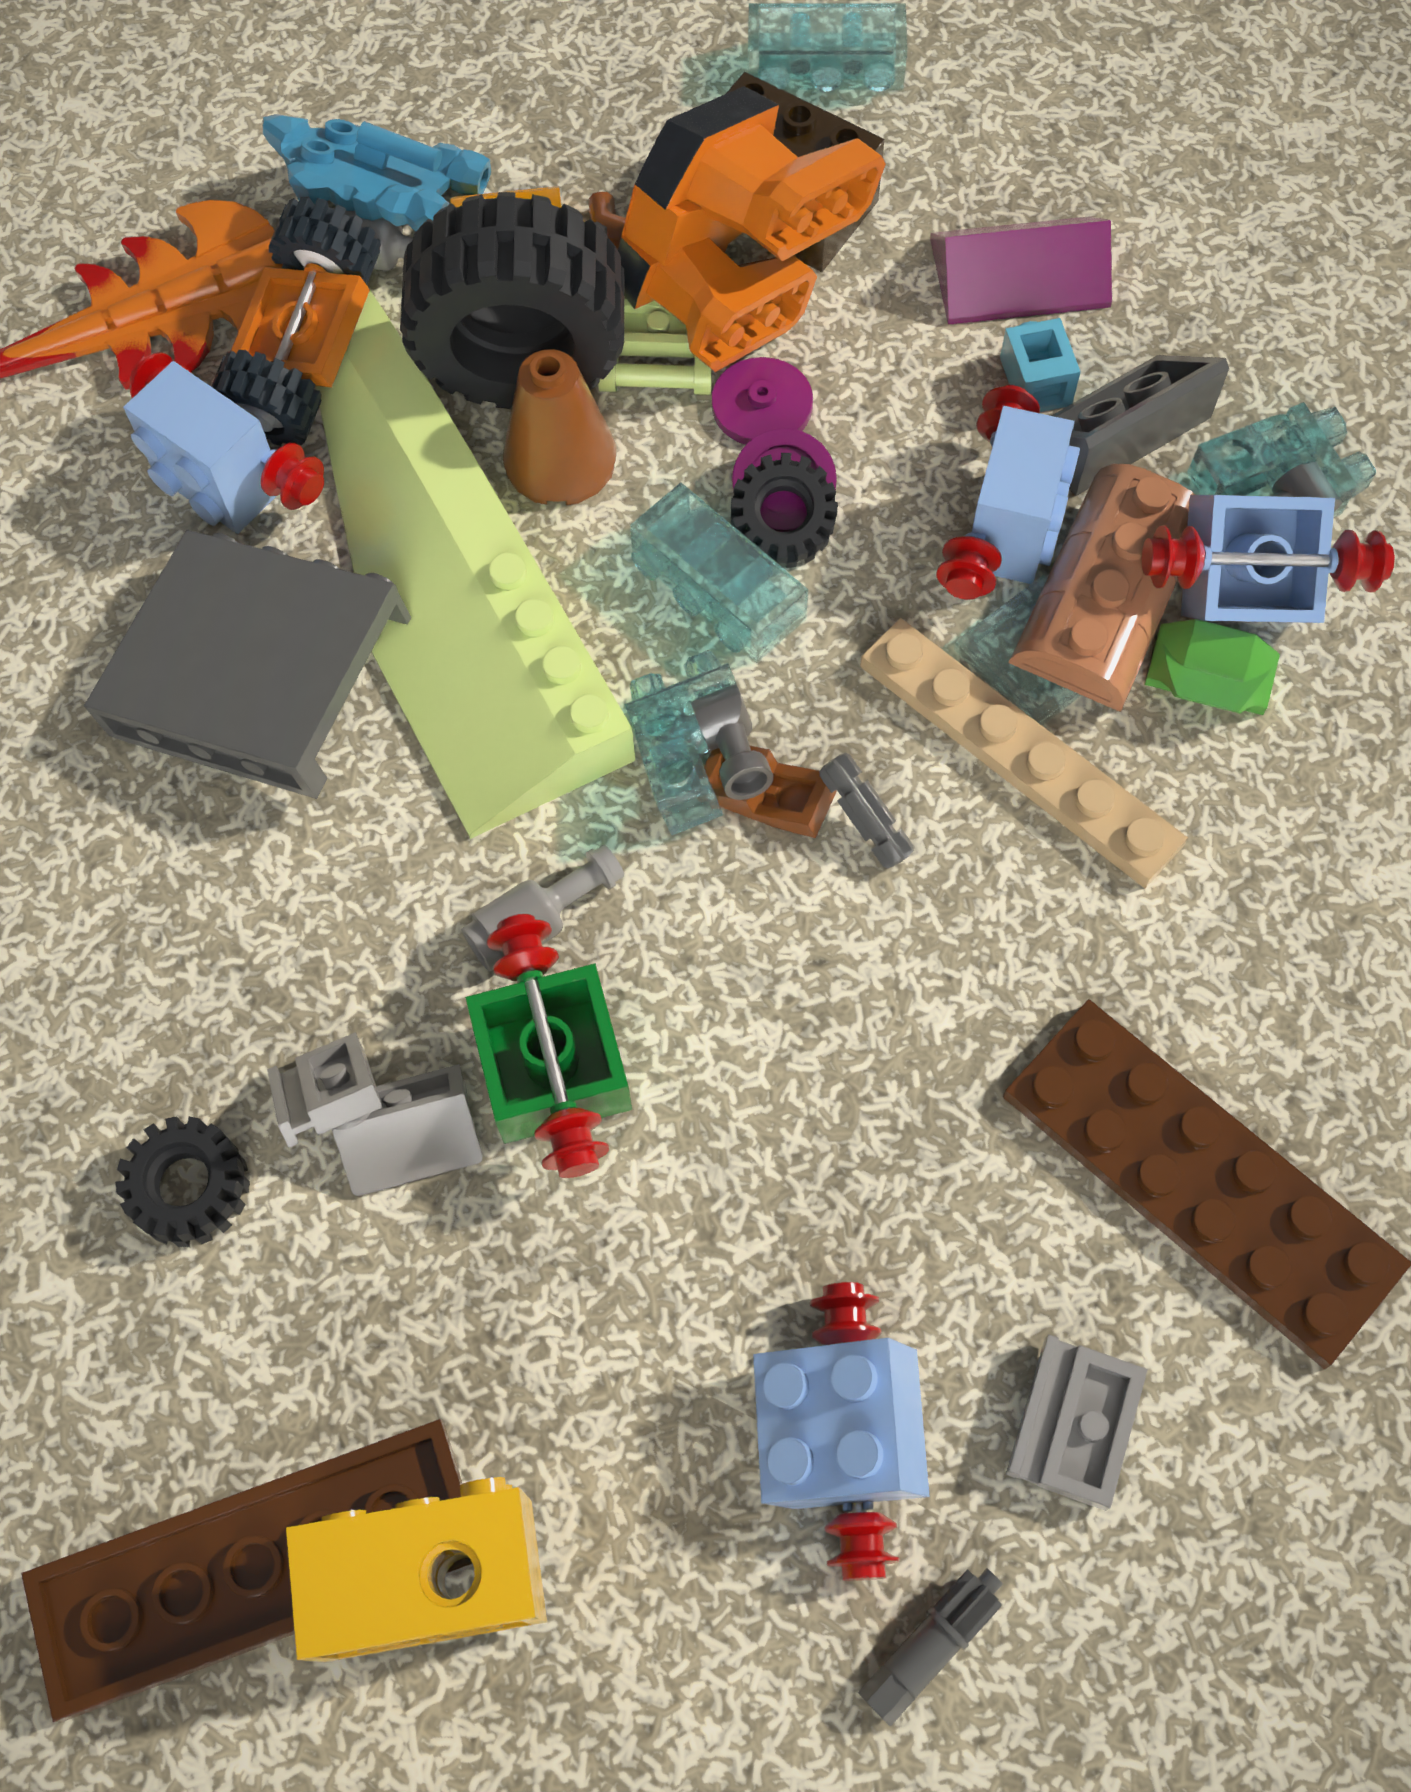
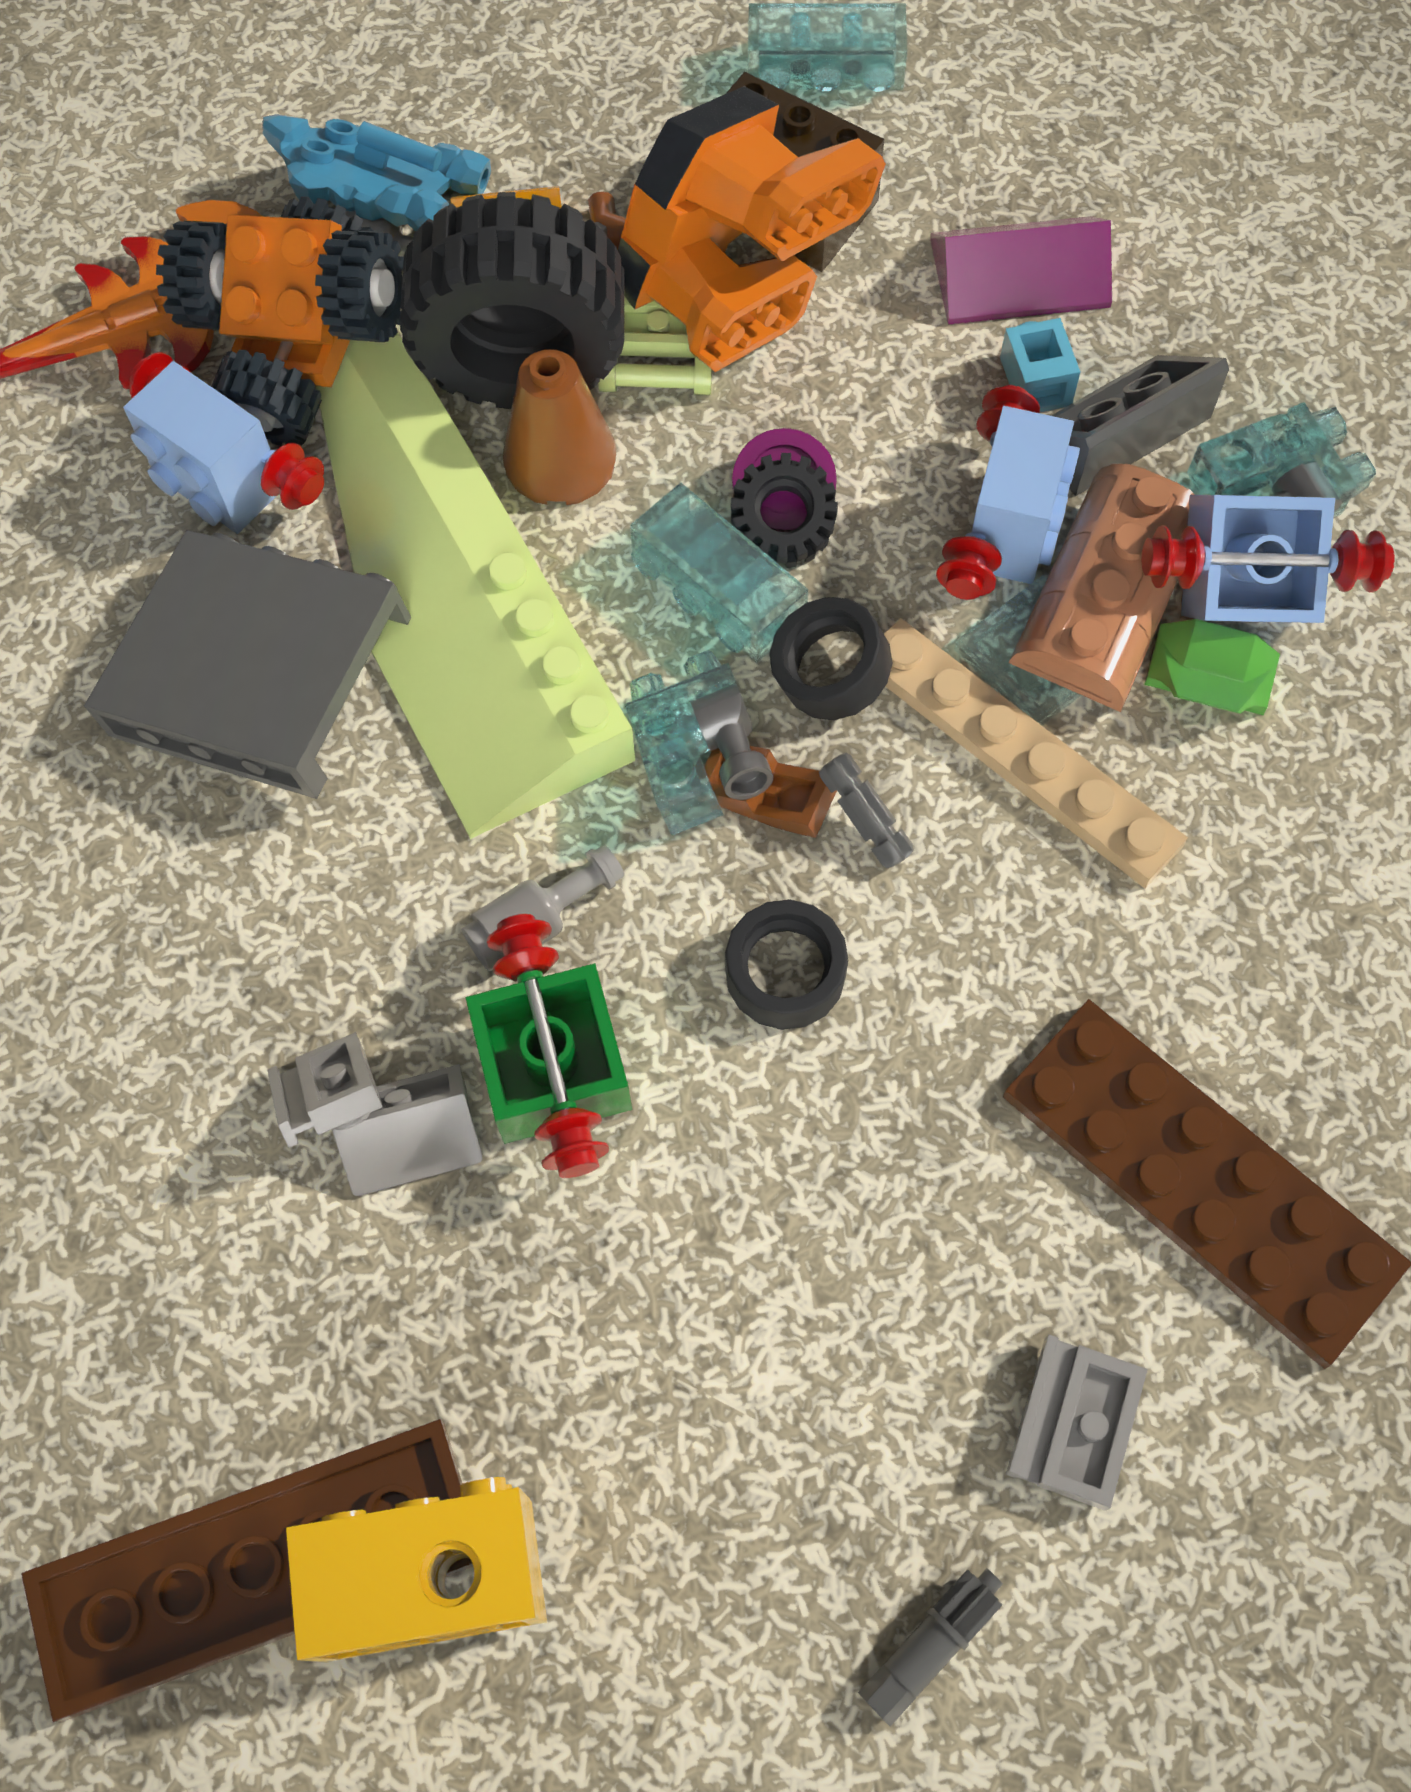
black tyre [115,1116,250,1247] -> none
magenta piece [712,357,813,445] -> none
light blue brick [753,1282,930,1581] -> none
none -> plate [156,215,404,345]
none -> black tyre [725,899,849,1030]
none -> black tyre [769,597,893,720]

